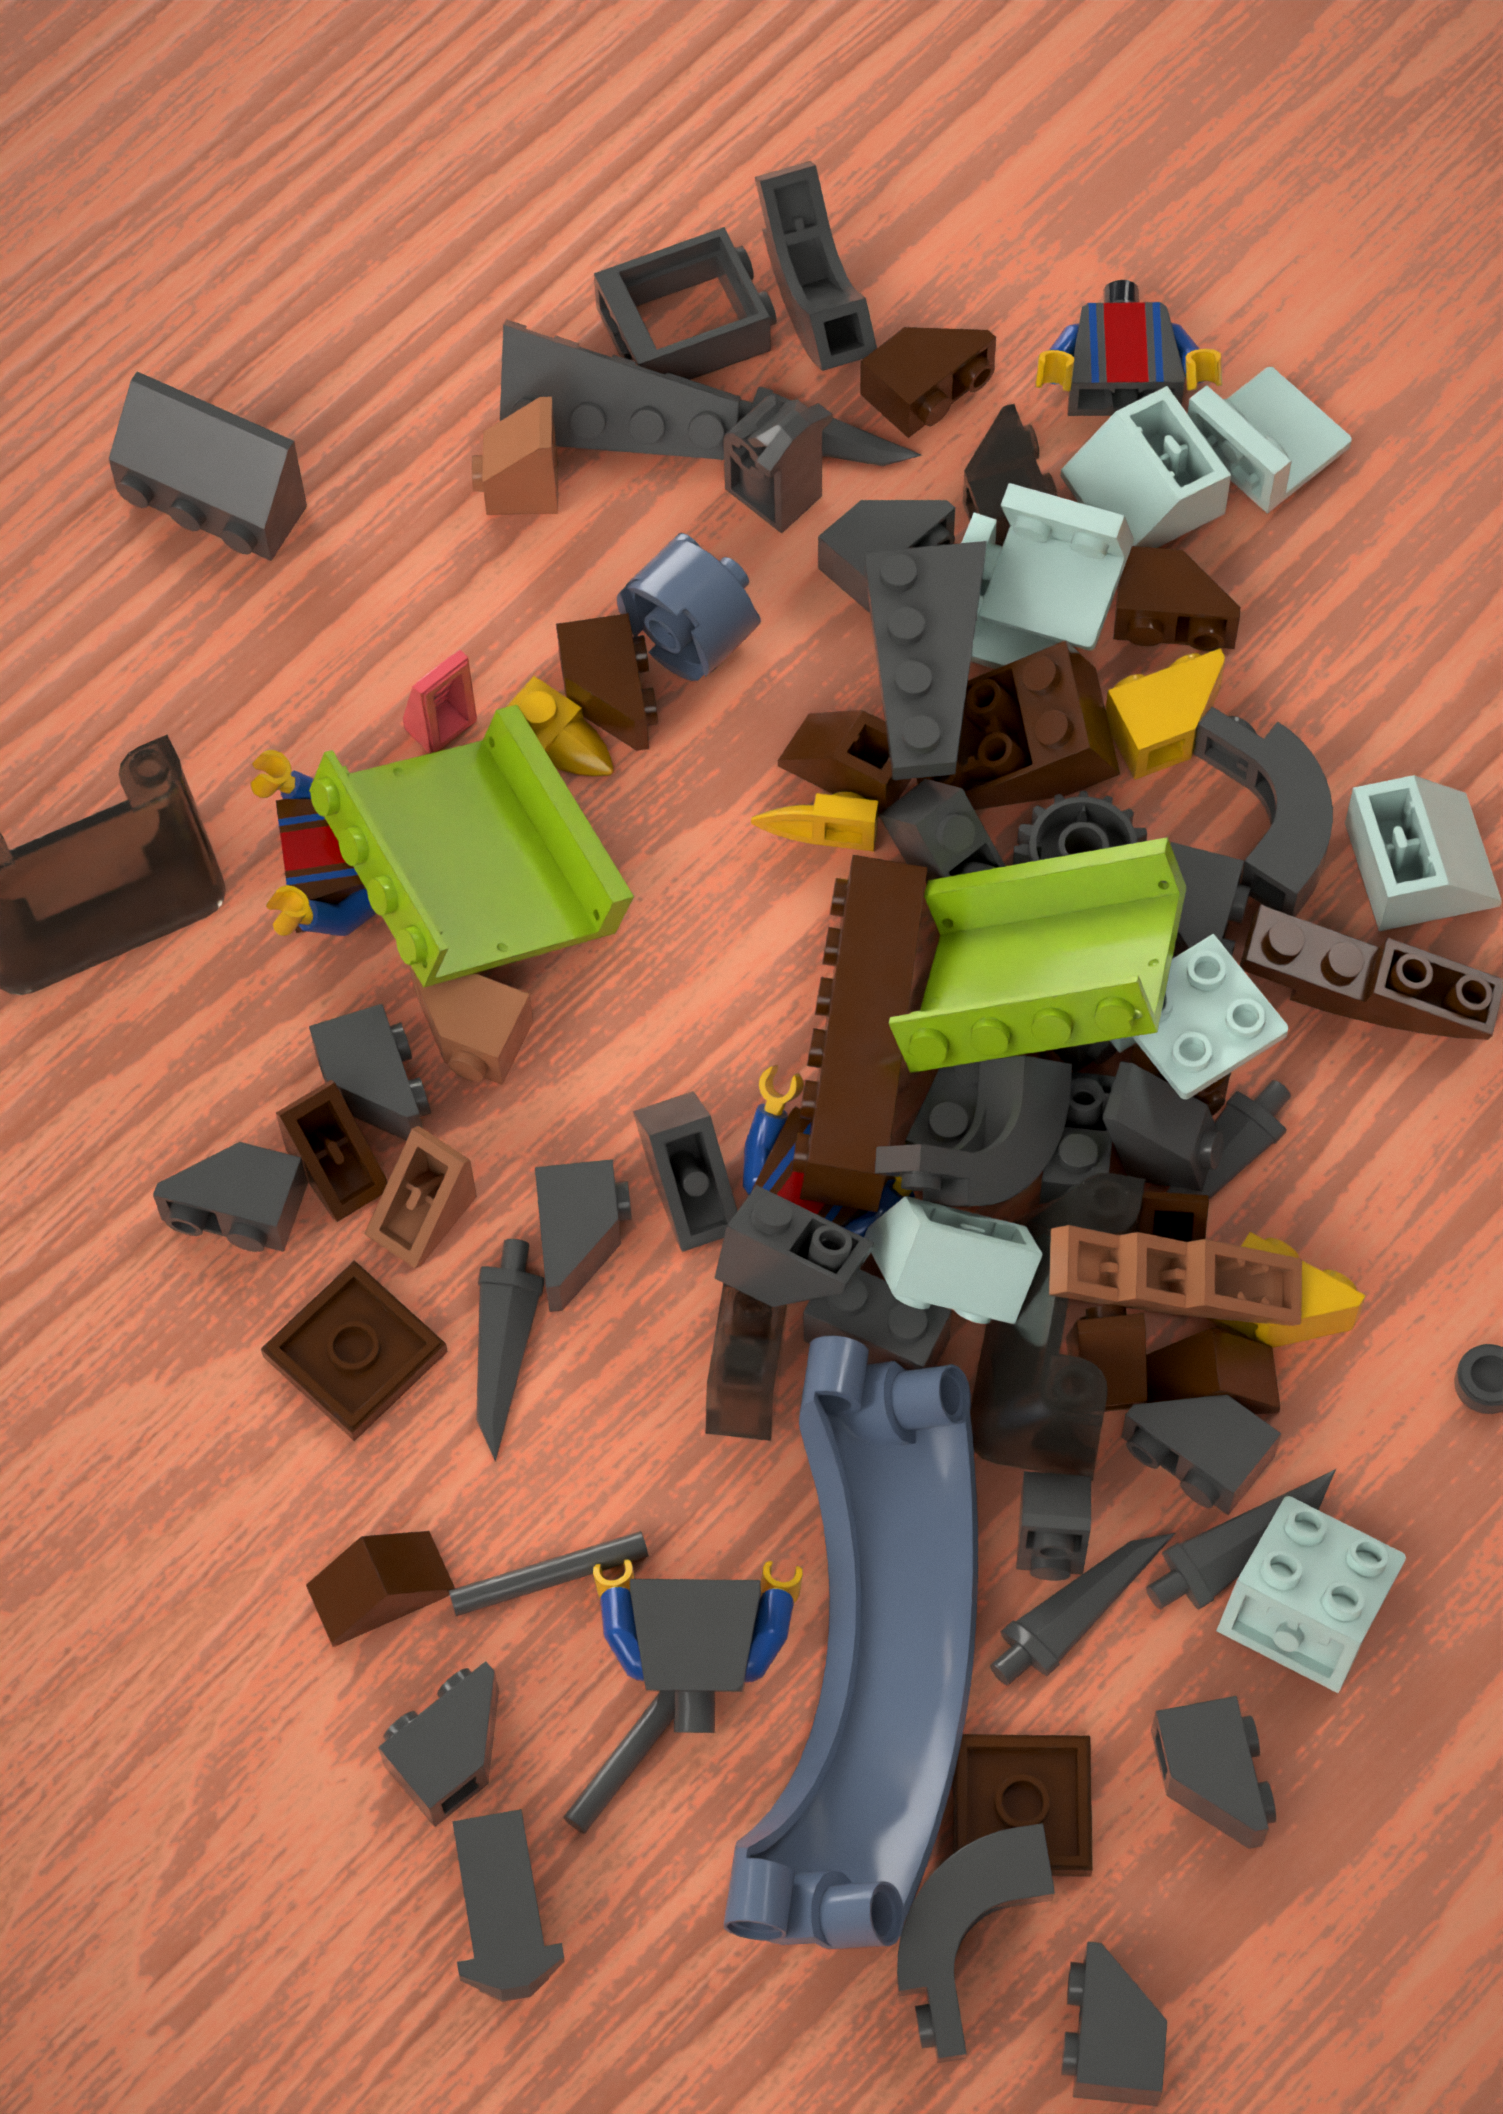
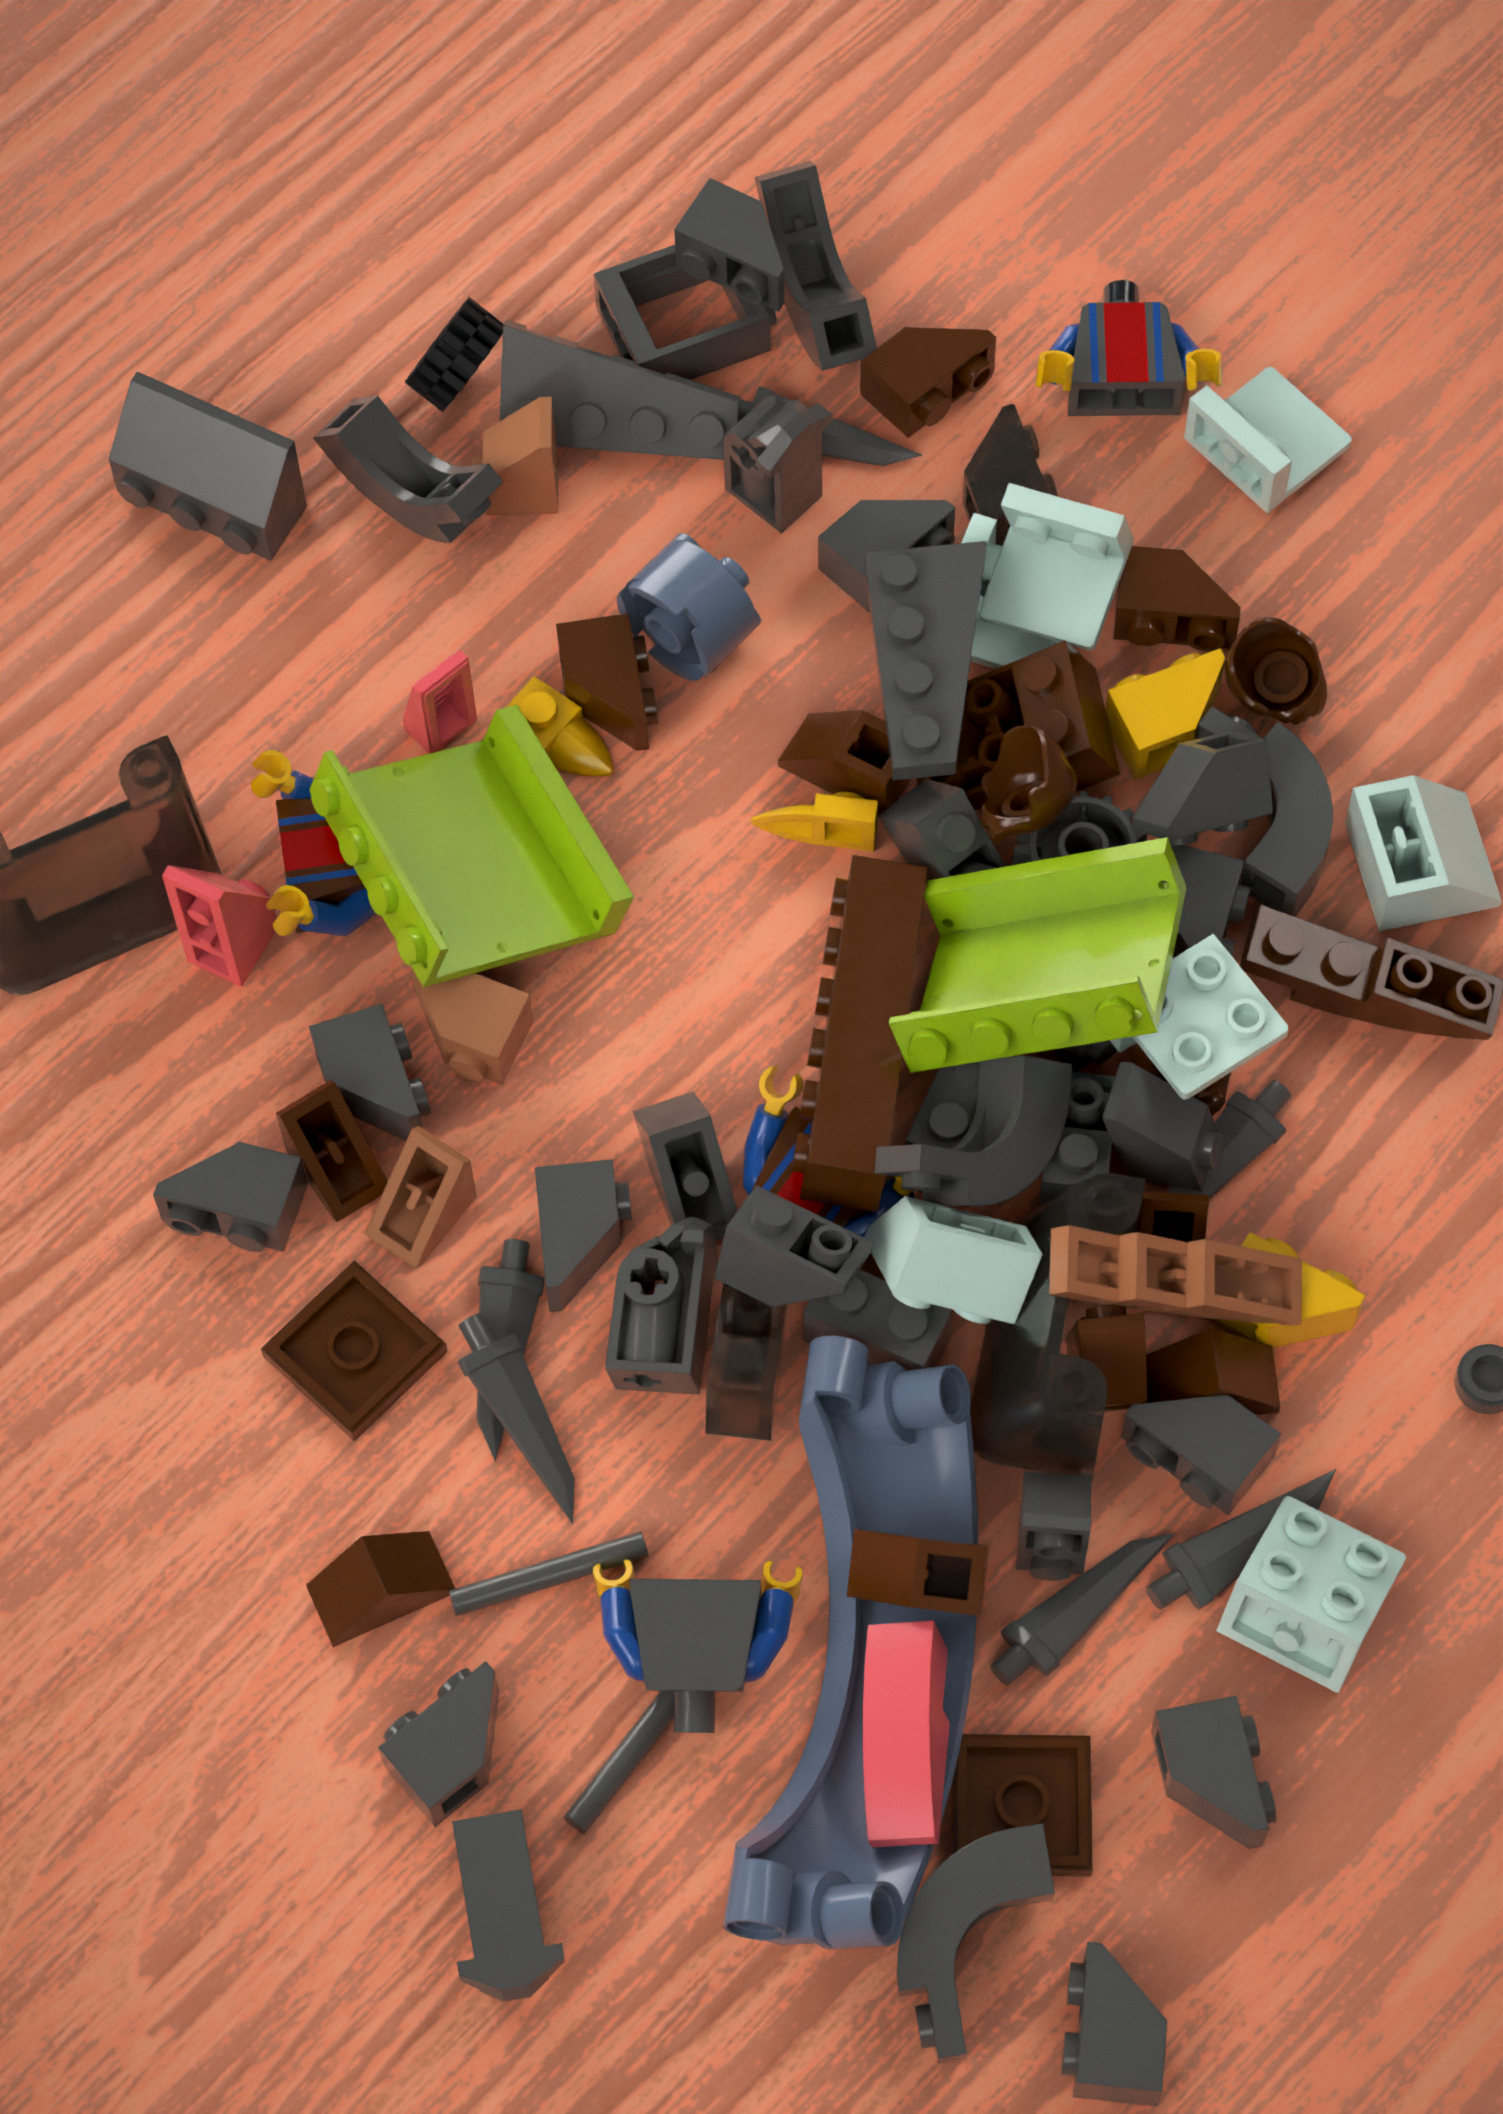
light aqua slope [1060,386,1231,548] -> none
none -> coral slope [162,865,277,987]
none -> dark grey arch [313,395,503,543]
none -> black tyre [405,297,503,412]
none -> dark grey bar [457,1313,575,1524]
none -> dark grey piece [605,1217,718,1395]
none -> dark grey slope [674,178,785,312]
none -> reddish brown slope [846,1529,989,1616]
none -> coral slope [863,1620,950,1848]
none -> reddish brown hair [980,724,1078,844]
none -> dark grey slope [1132,731,1273,846]
none -> reddish brown hair [1224,617,1327,725]

